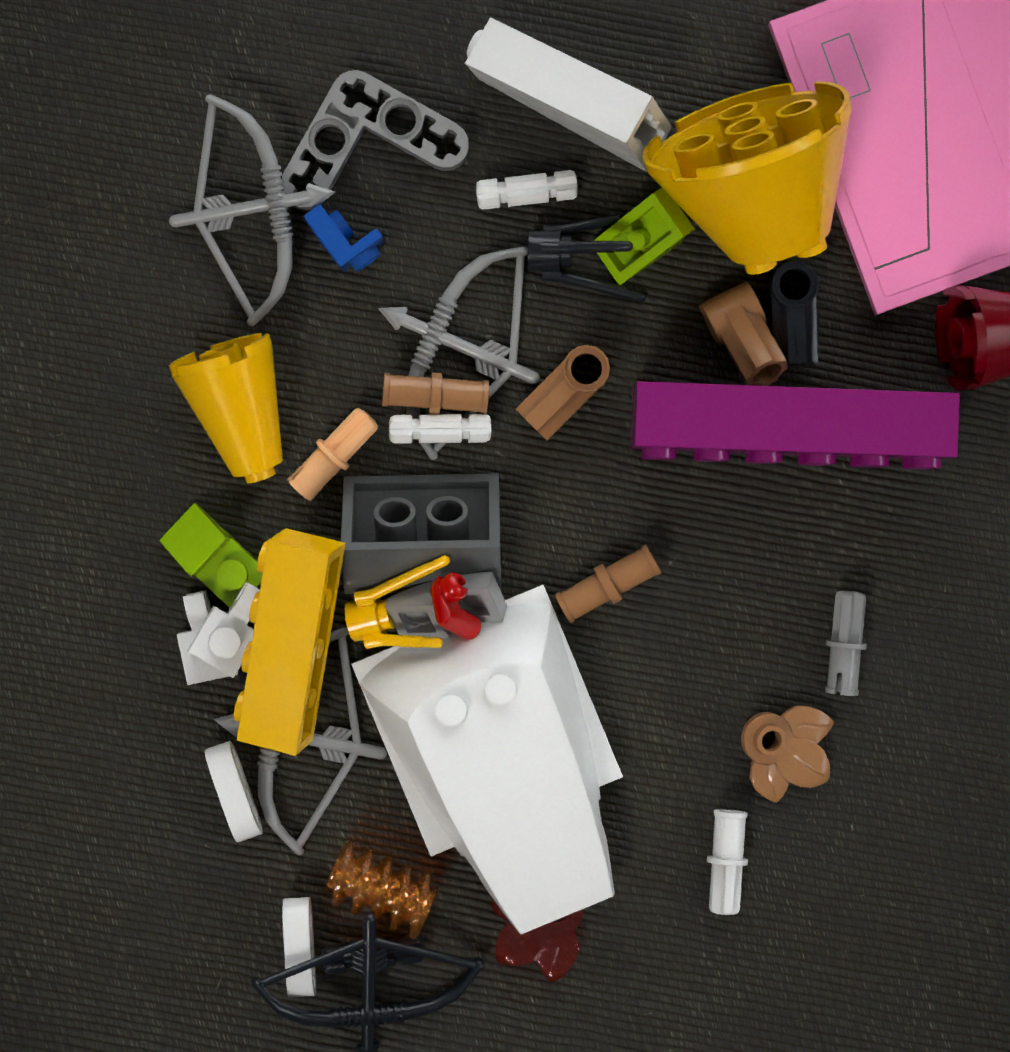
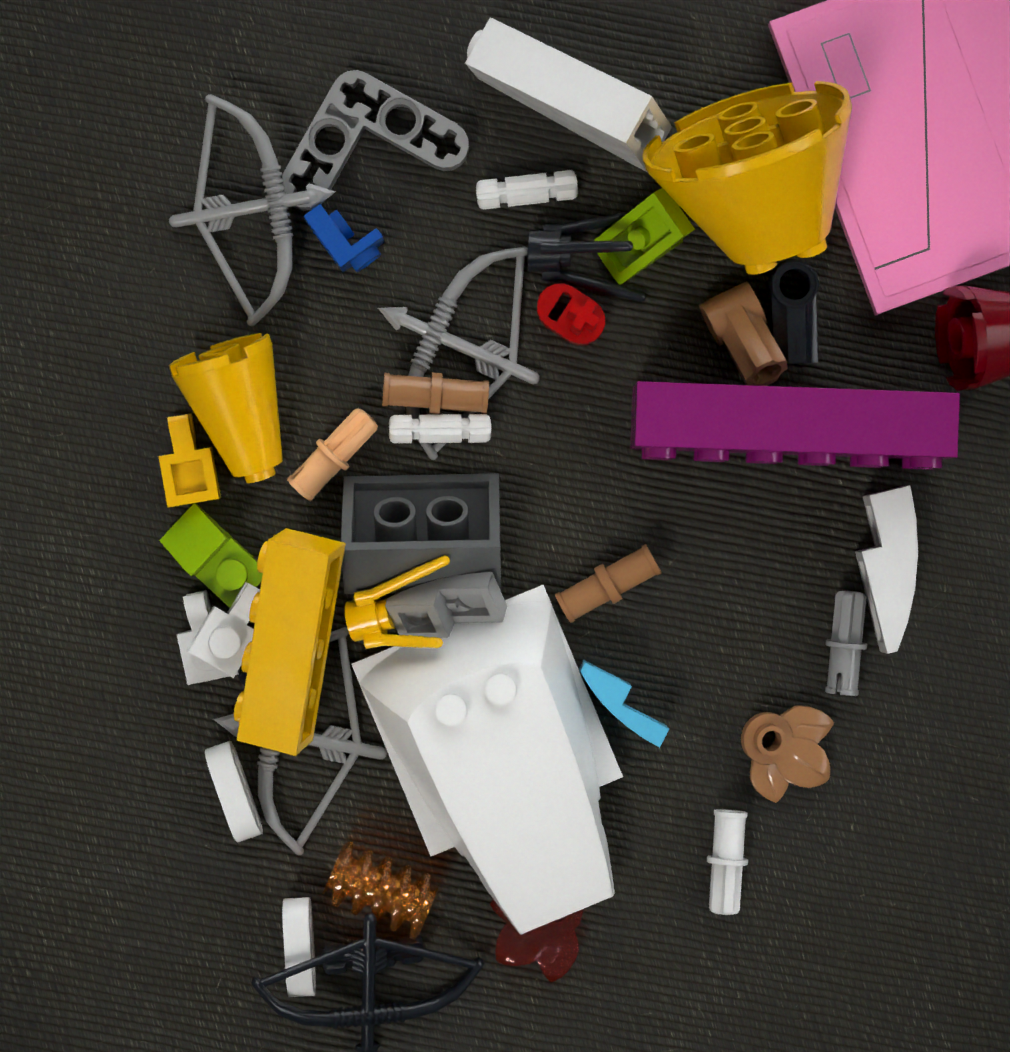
red arm [430,572,481,640] -> none
medium nougat piece [516,345,610,441] -> none
none -> yellow plate [158,413,221,508]
none -> red piece [537,283,605,346]
none -> medium azure slope [579,660,669,748]
none -> white slope [855,485,918,654]

